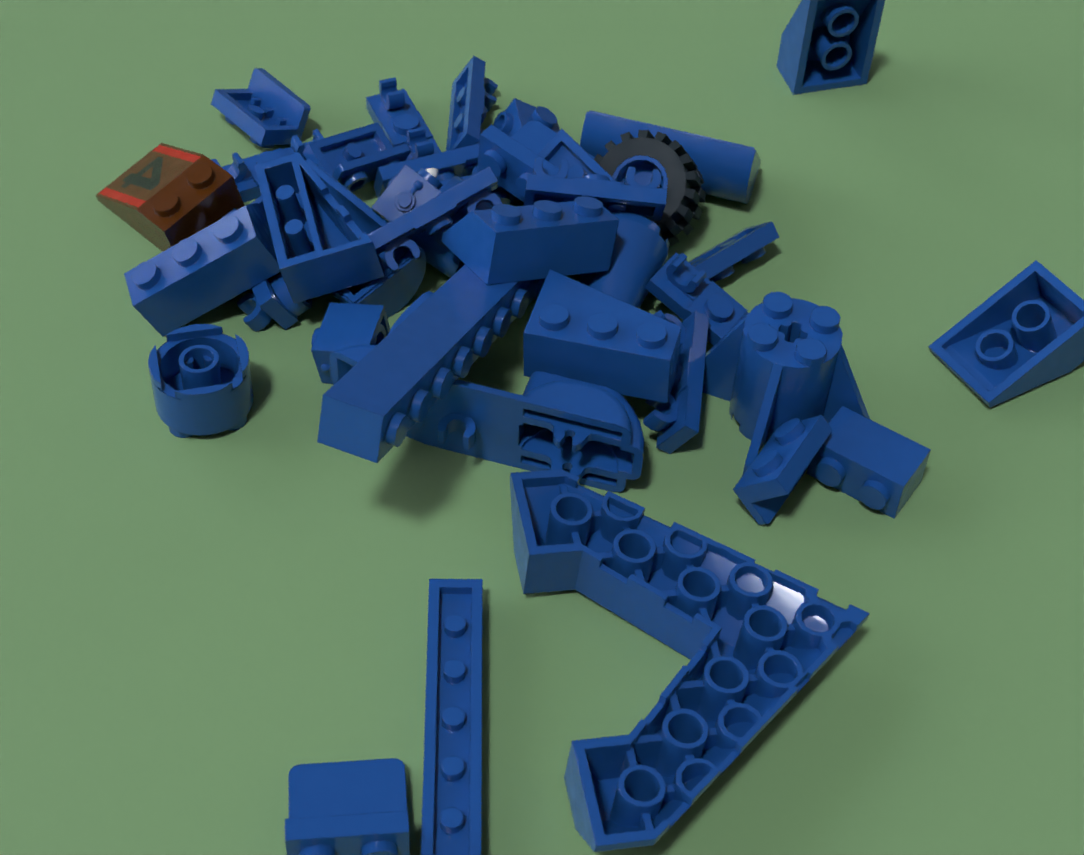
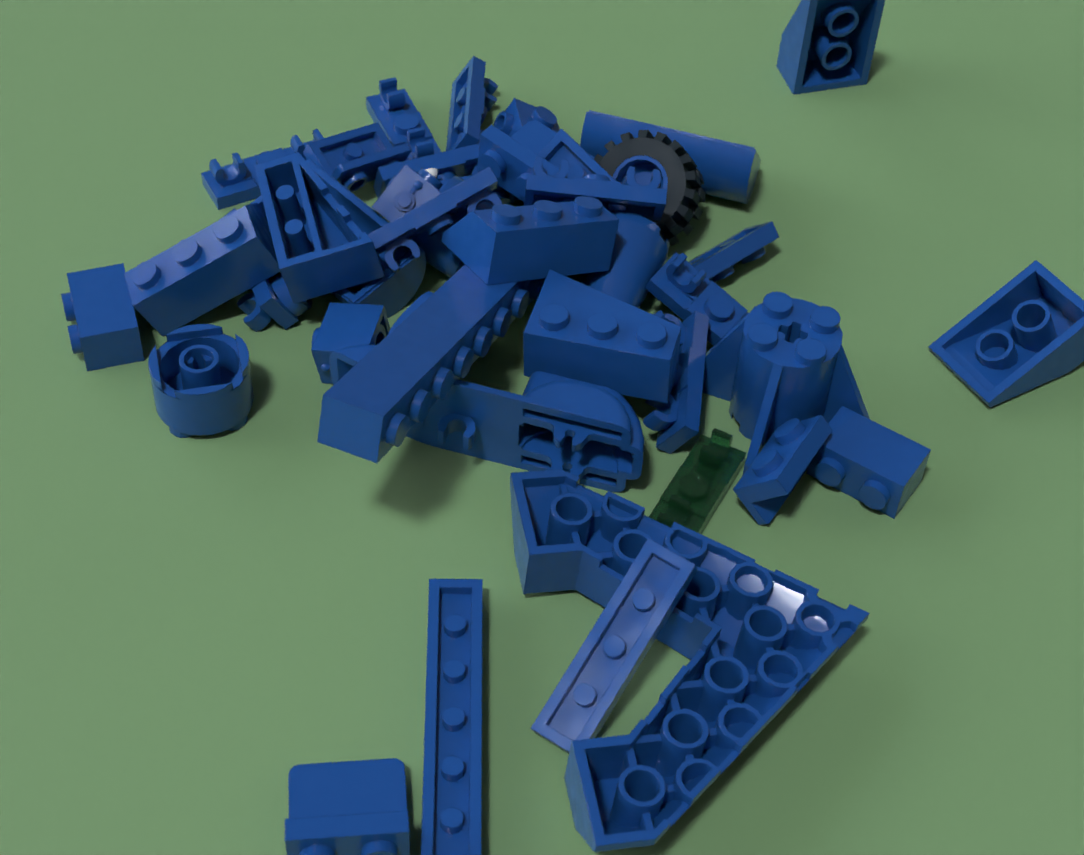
reddish brown slope [96,143,245,252] -> none
blue bracket [211,68,311,148] -> none
none -> blue brick [61,263,145,371]
none -> blue plate [531,538,698,753]
none -> clear green plate [649,428,746,534]

